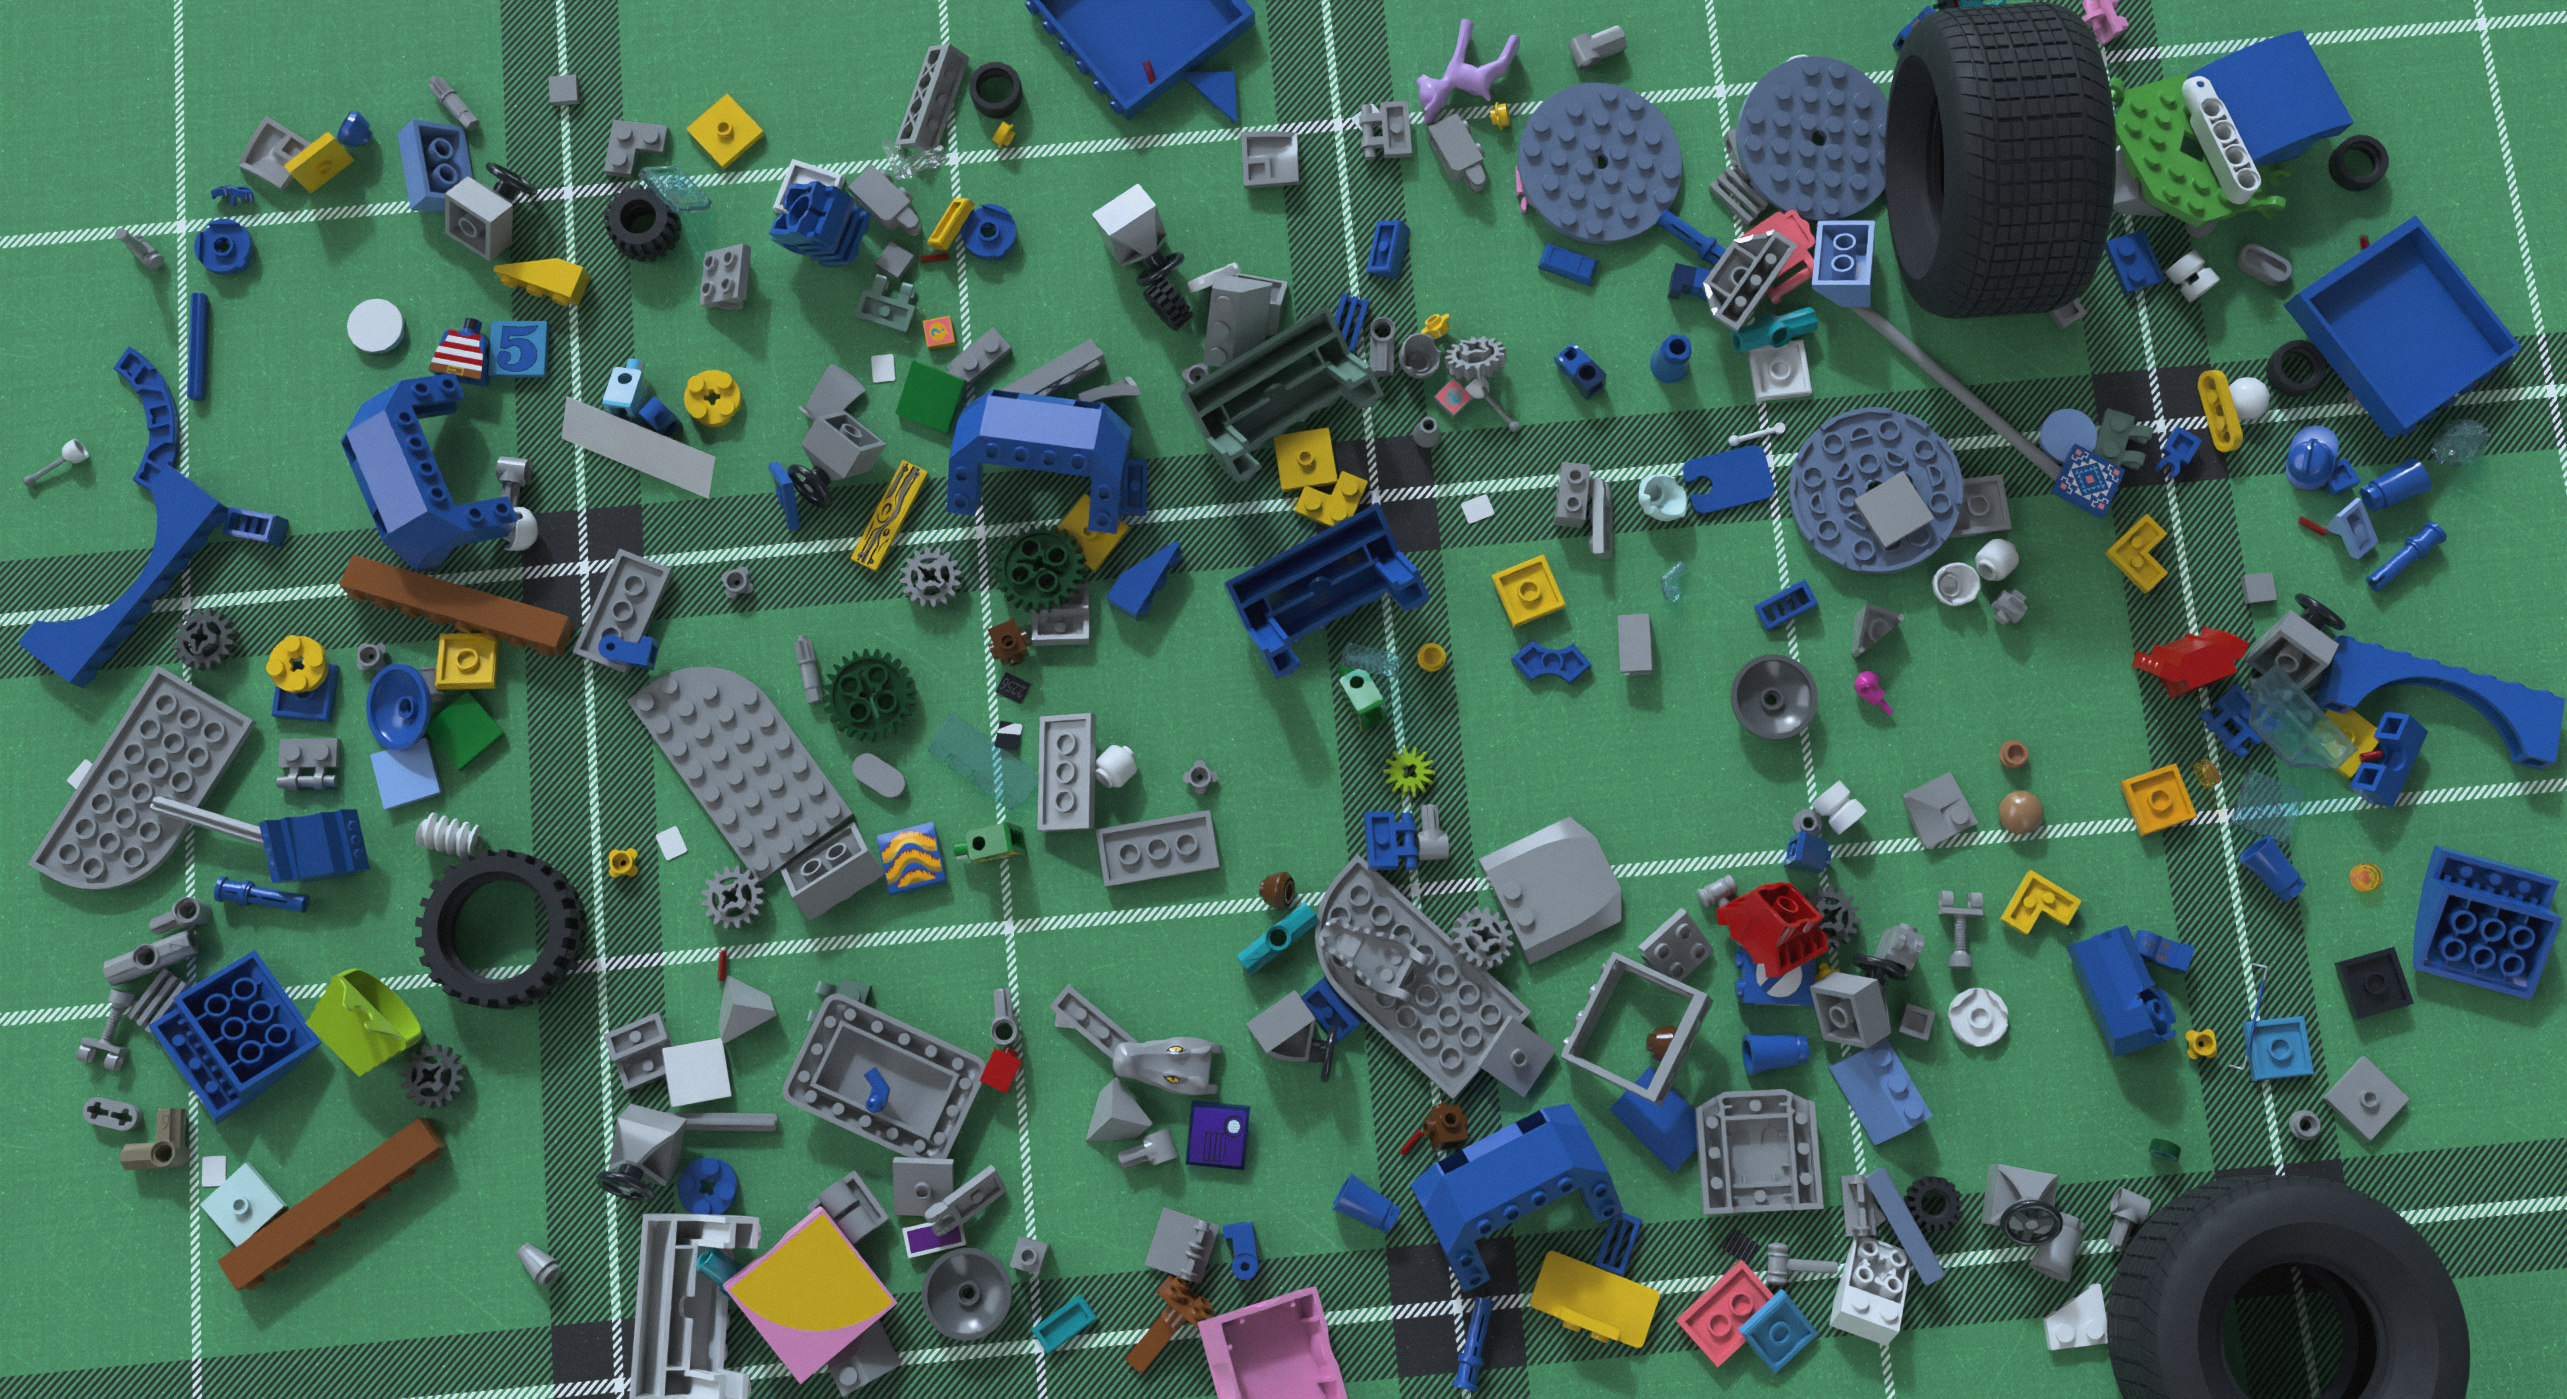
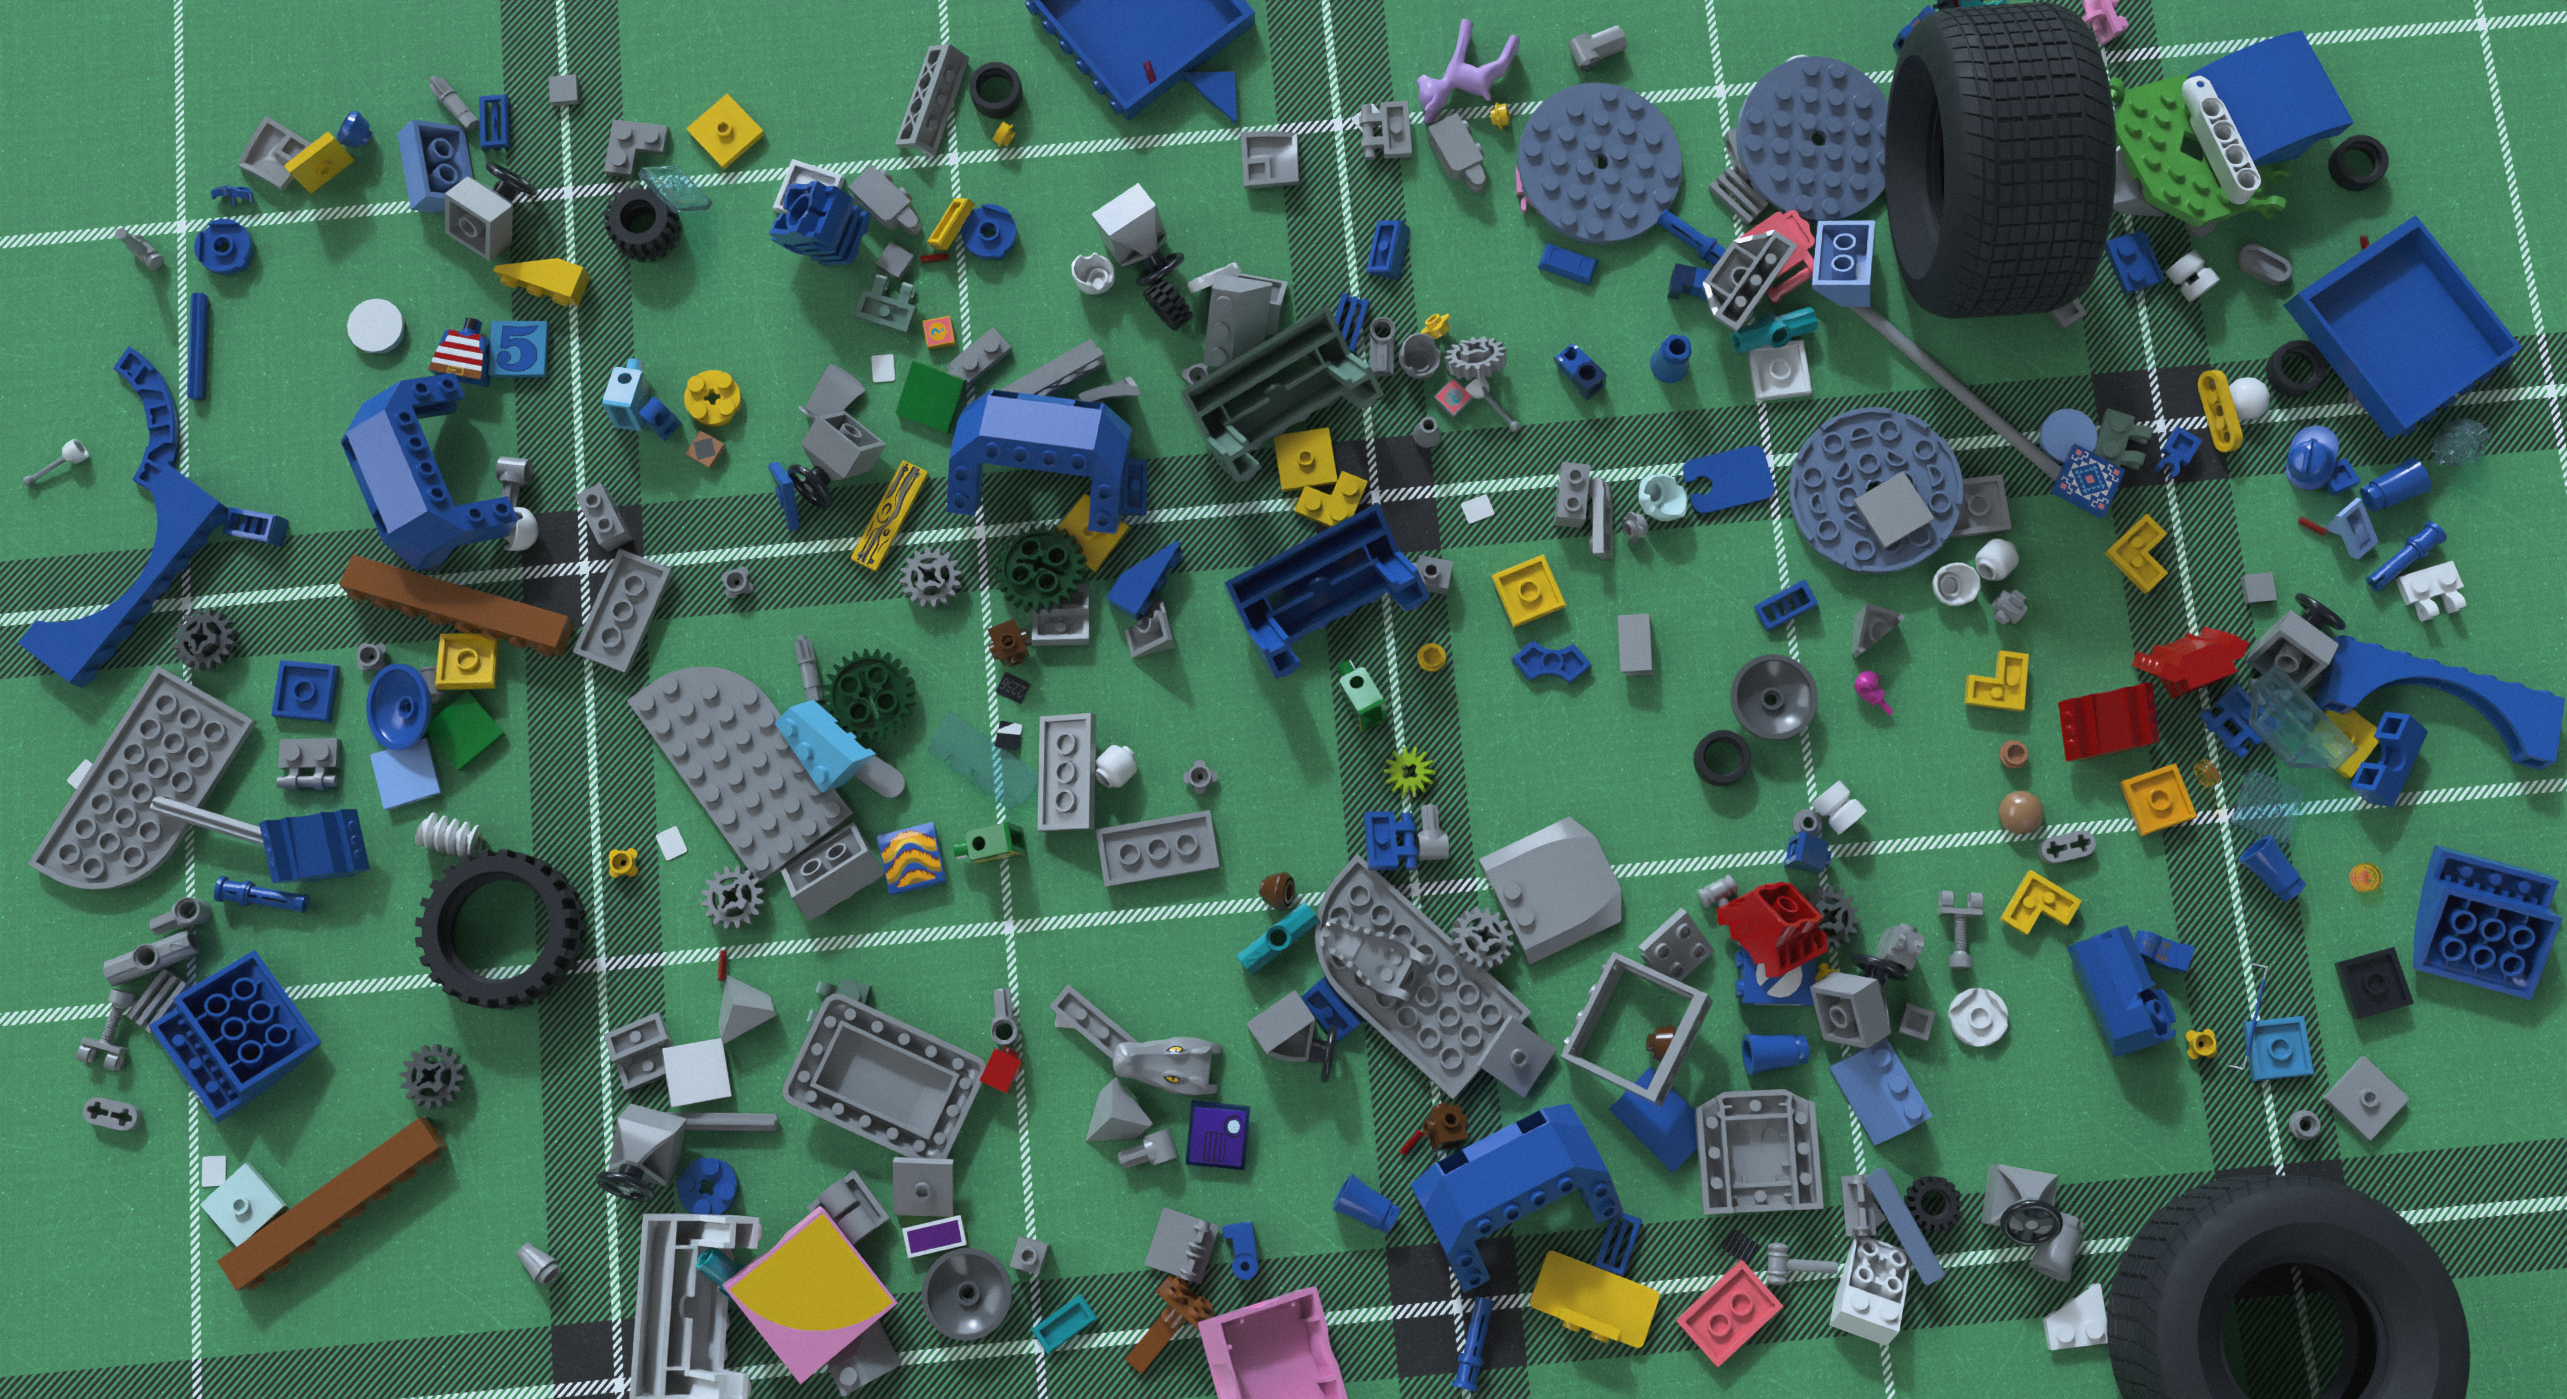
dark tan piece [120,1108,190,1171] -> none
yellow plate [266,635,329,694] -> none
lime piece [305,968,422,1077] -> none
white sticker [562,396,715,499] -> none
blue leg [598,634,660,671] -> none
light grey plate [699,244,751,310] -> none
blue arm [864,1067,890,1113] -> none
clear bracket [881,137,947,180] -> none
light grey hinge [924,1165,1007,1236] -> none
clear light blue tile [1340,643,1402,678] -> none
clear light blue arm [1660,560,1688,601] -> none
white hinge [1729,423,1785,446] -> none
dark azure tile [1738,1289,1819,1374] -> none
light grey plate [1901,772,1978,849] -> none
light grey axle [2107,1187,2151,1249] -> none
dark green tile [2148,1138,2181,1161] -> none
red leg [2359,750,2384,762] -> none
none -> blue tile [479,94,511,152]
none -> light grey brick [575,483,633,552]
none -> nougat tile [685,430,726,470]
none -> medium azure wedge [775,700,876,793]
none -> white hair [1072,253,1115,295]
none -> light grey slope [1125,594,1175,658]
none -> light grey brick [1412,555,1453,595]
none -> light grey plate [1622,512,1648,543]
none -> black tyre [1693,730,1751,787]
none -> yellow plate [1964,650,2029,712]
none -> light grey beam [2038,830,2096,864]
none -> red slope [2058,682,2160,762]
none -> white plate [2395,561,2466,622]

